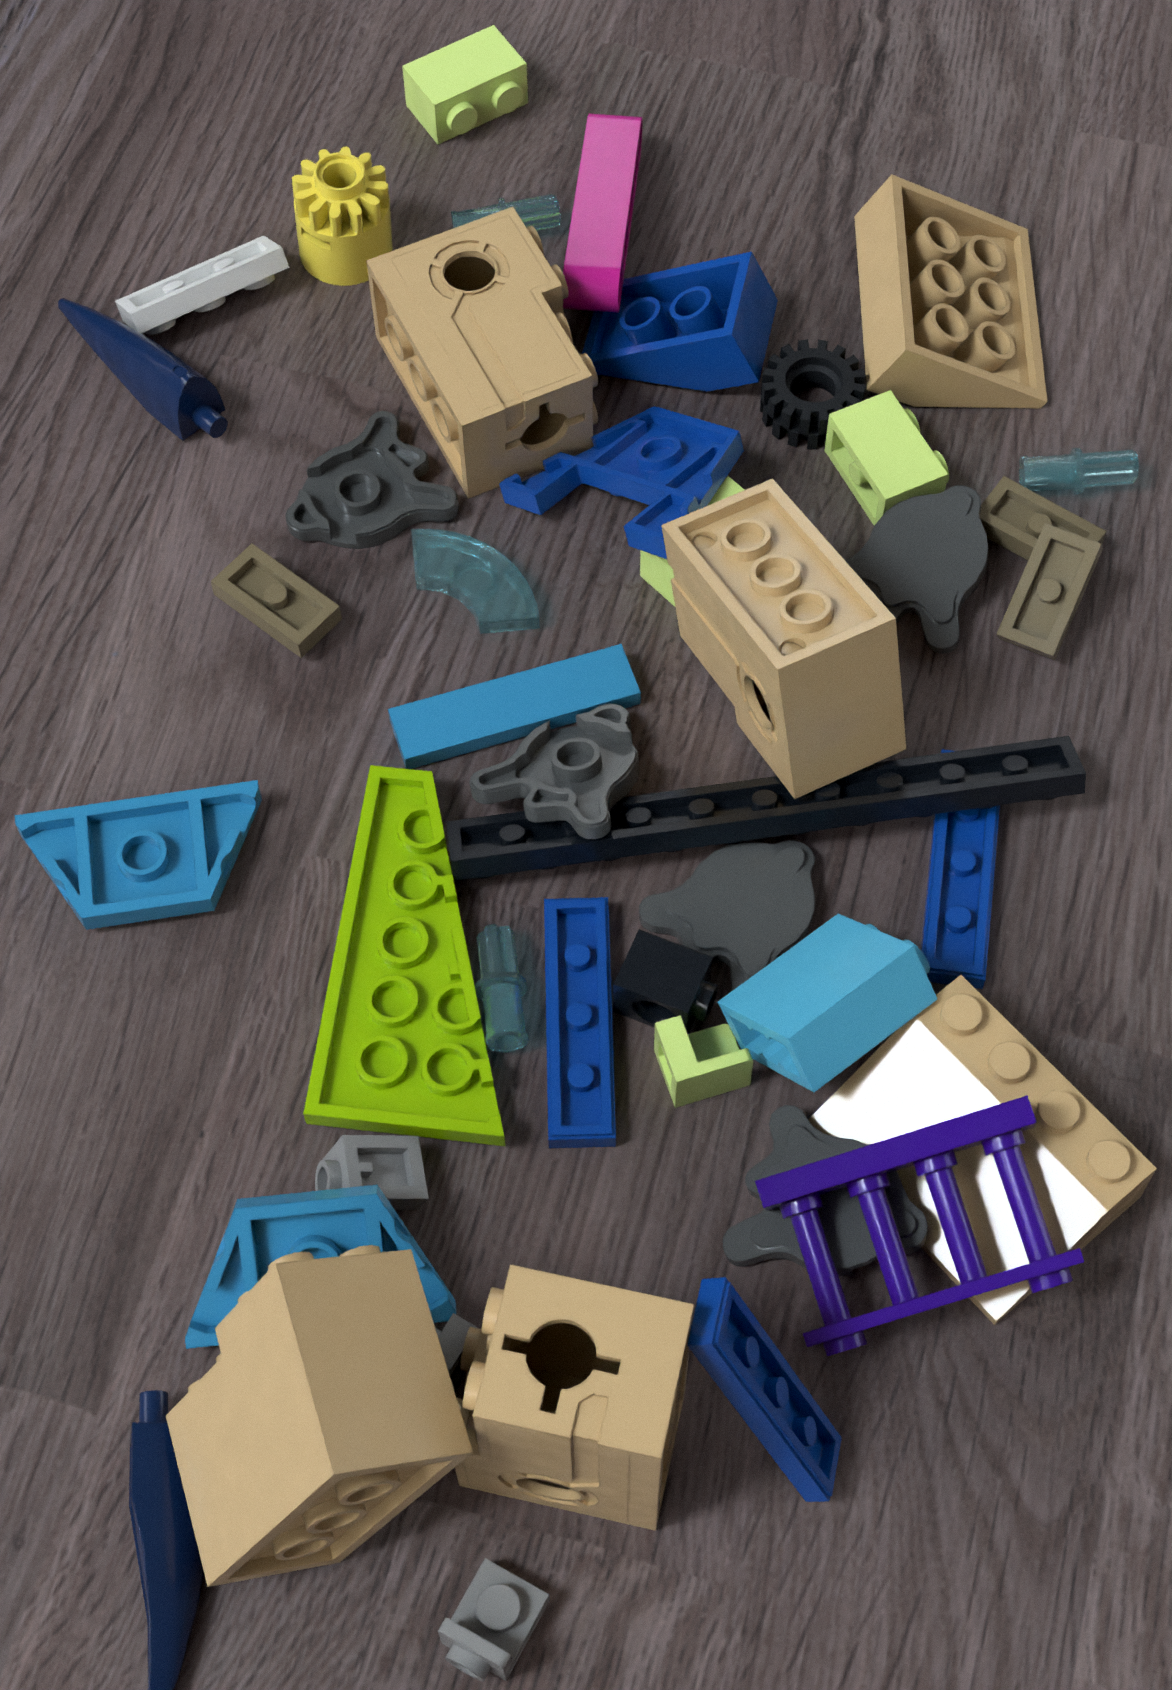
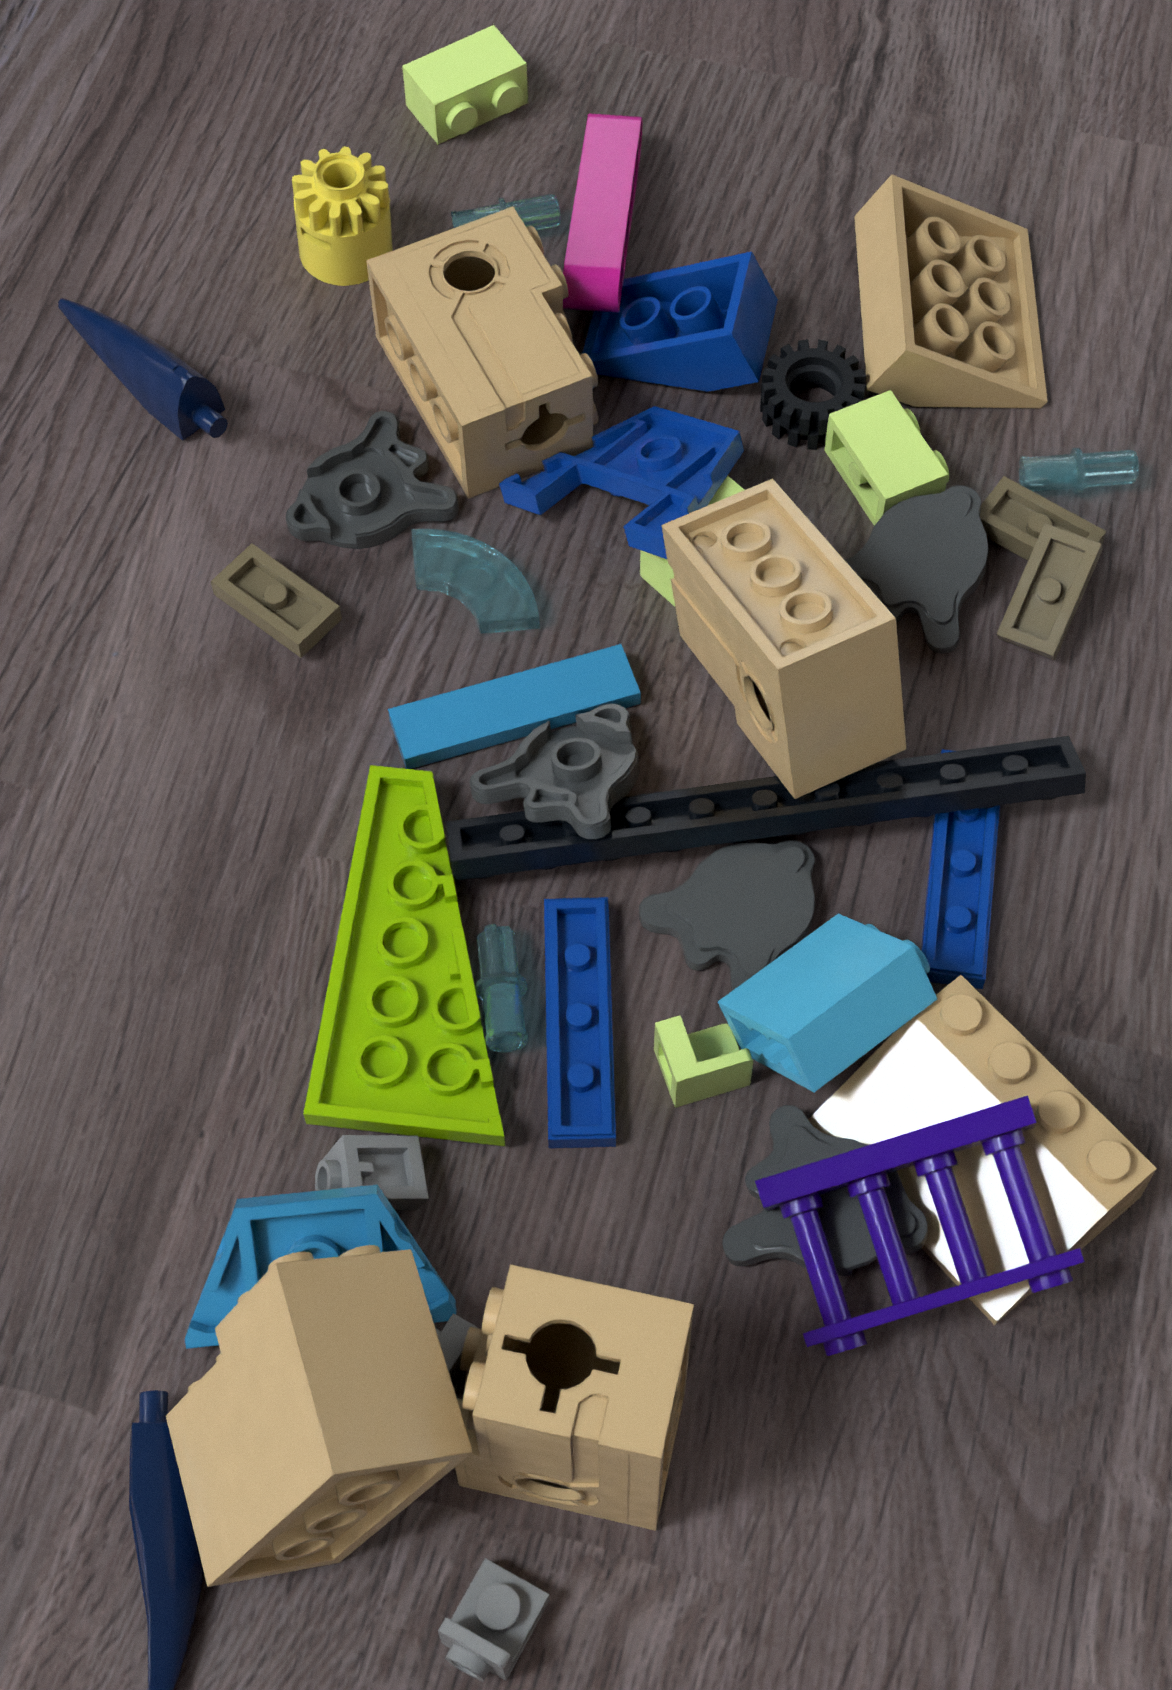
dark azure wing [15,780,262,930] -> none
white plate [115,235,289,335] -> none
black brick [613,929,719,1034] -> none
blue tile [687,1277,842,1502] -> none

